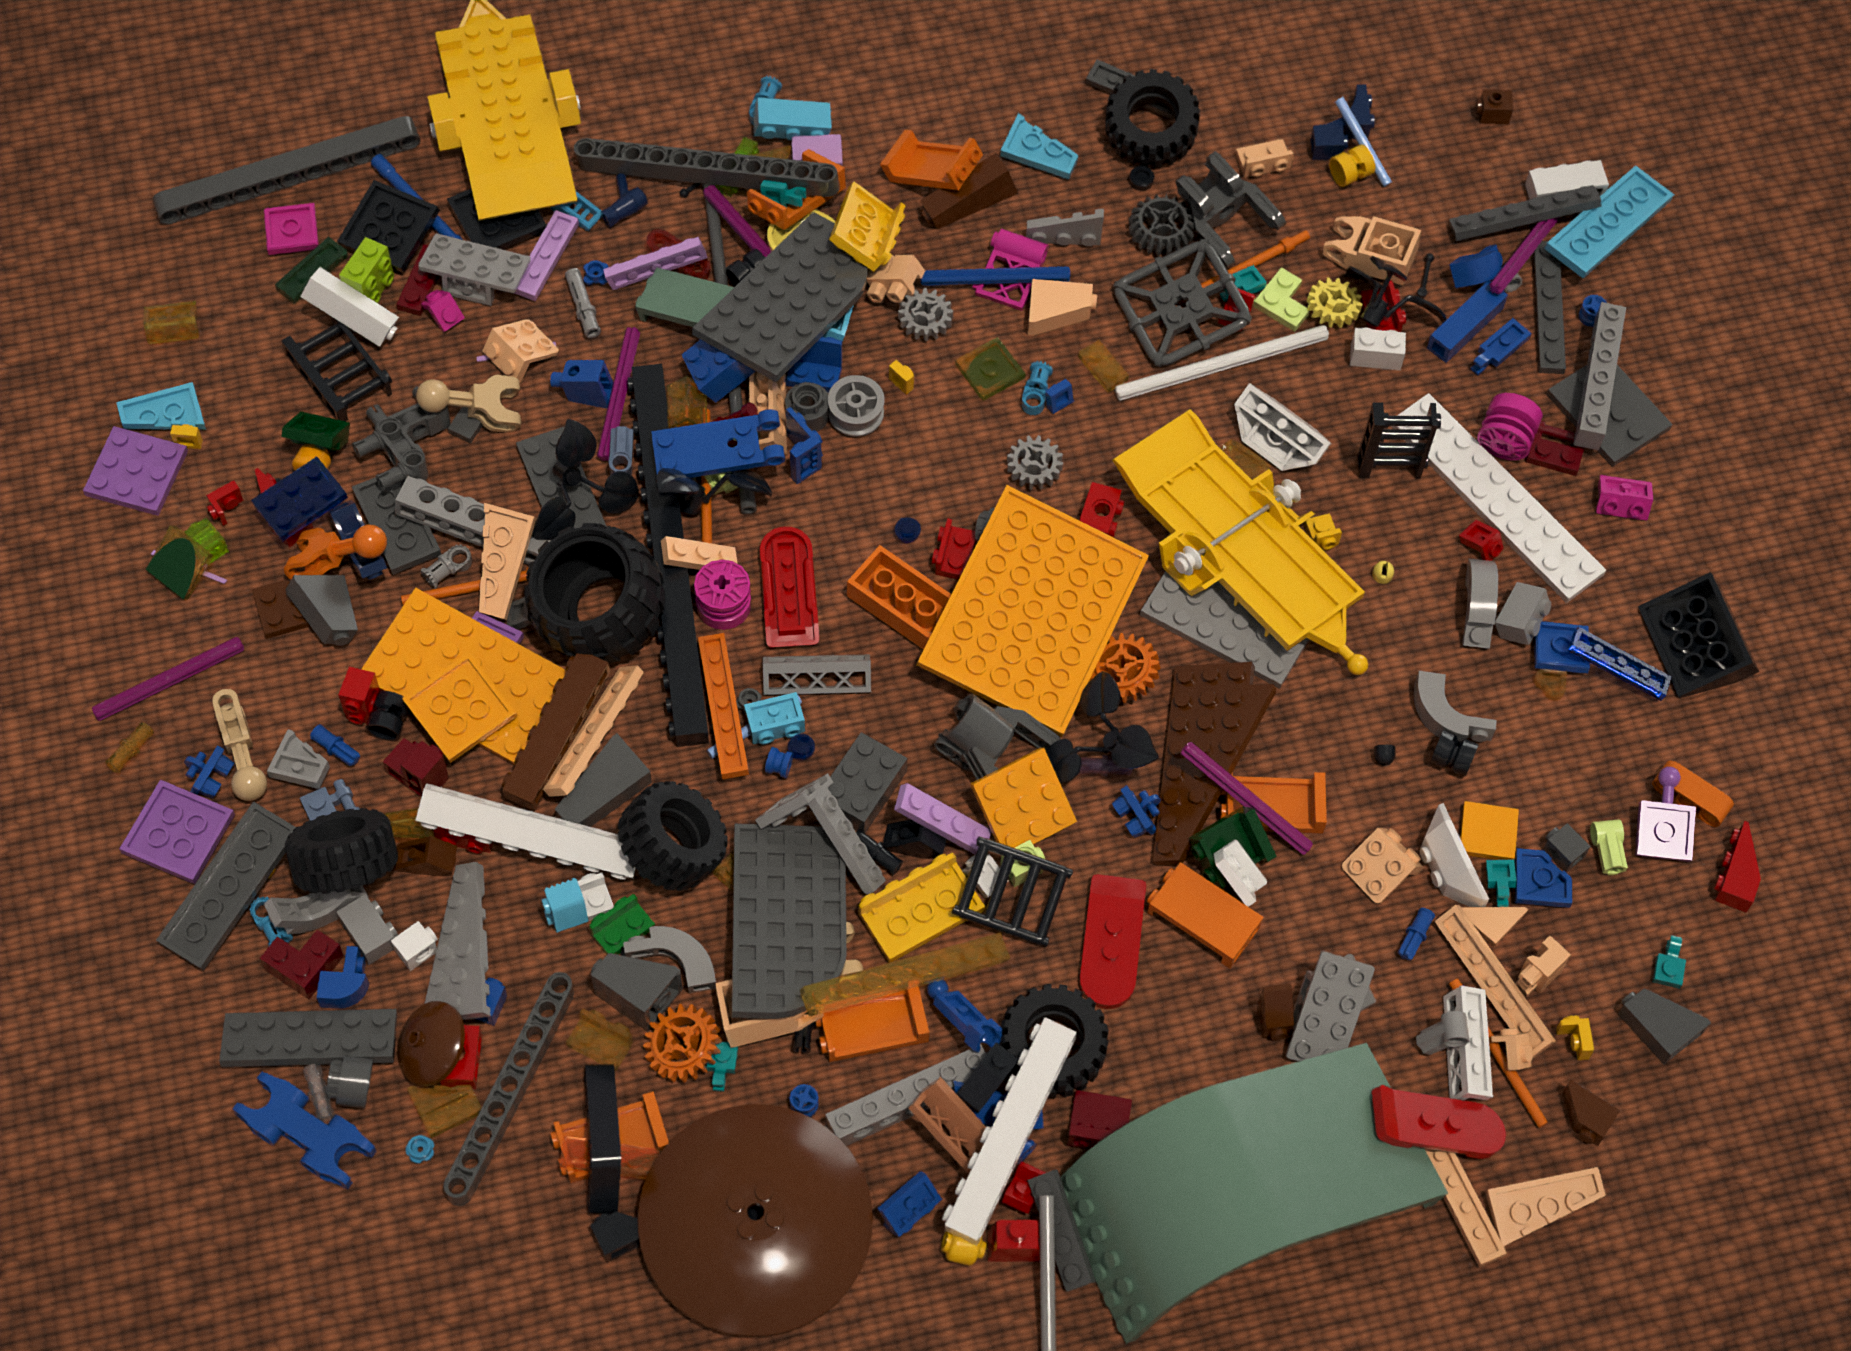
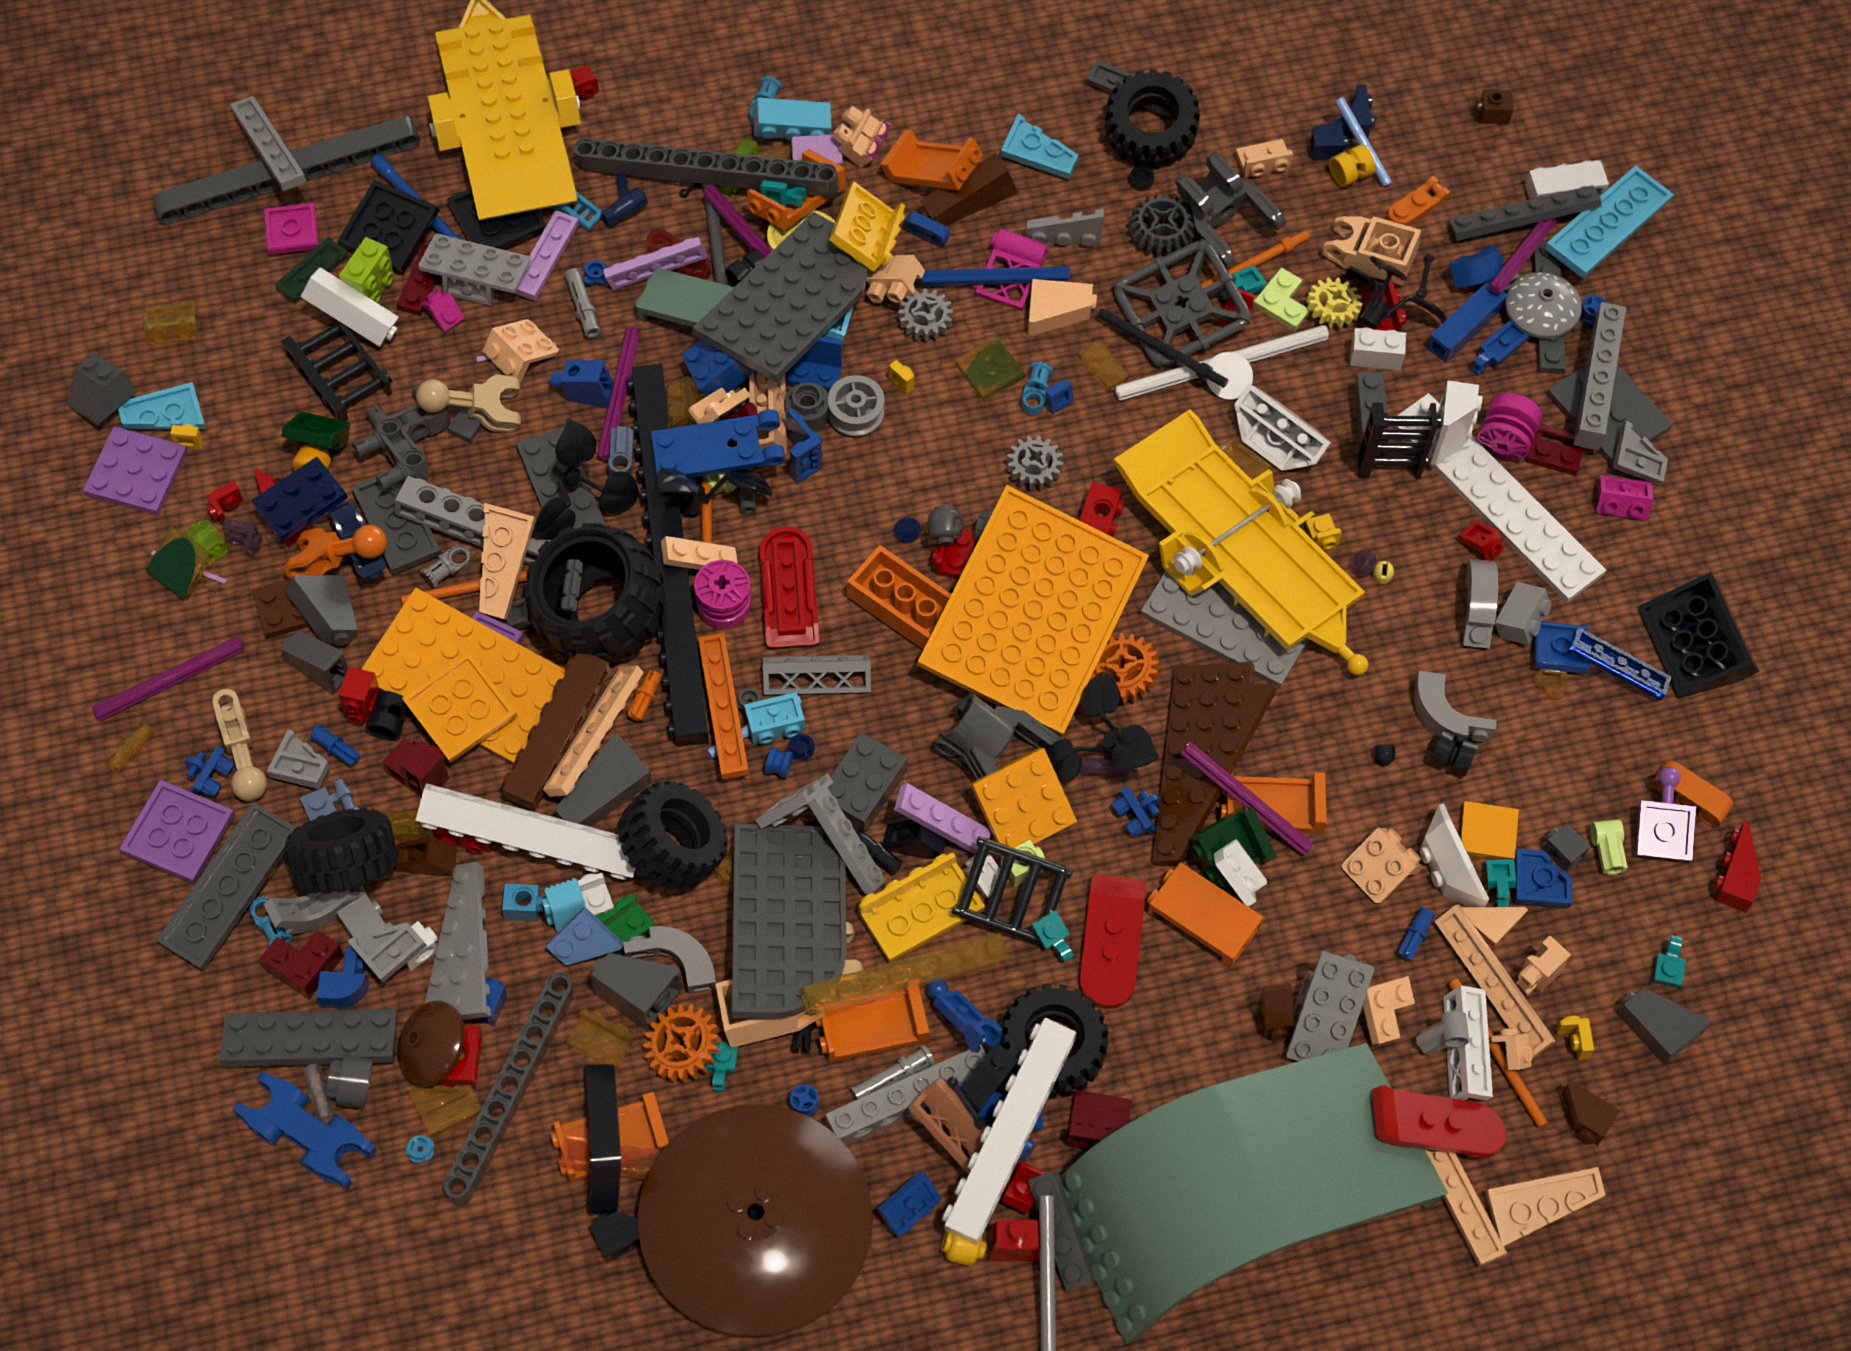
none -> dark grey slope [67,353,137,425]
none -> bracket [222,519,262,558]
none -> light grey plate [230,96,306,191]
none -> dark grey slope [280,630,348,695]
none -> light grey wing [348,922,427,982]
none -> dark azure brick [502,884,545,922]
none -> medium blue wing [546,907,623,966]
none -> dark grey axle [560,559,583,612]
none -> red bracket [570,65,599,100]
none -> orange axle [628,670,663,721]
none -> light nougat bracket [688,388,751,424]
none -> light nougat hips [832,106,891,168]
none -> light grey pin [851,1044,936,1100]
none -> blue beam [903,212,951,247]
none -> dark grey head [928,505,963,545]
none -> black hinge [947,1077,987,1129]
none -> teal plate [1030,910,1074,962]
none -> black bar [1098,308,1228,388]
none -> white sticker [1206,352,1253,399]
none -> plate [1351,550,1377,576]
none -> dark grey brick [1353,372,1389,454]
none -> light nougat plate [1363,976,1415,1044]
none -> orange plate [1387,176,1451,226]
none -> white slope [1430,380,1482,465]
none -> light grey dish [1505,272,1582,339]
none -> light grey wing [1613,421,1668,485]

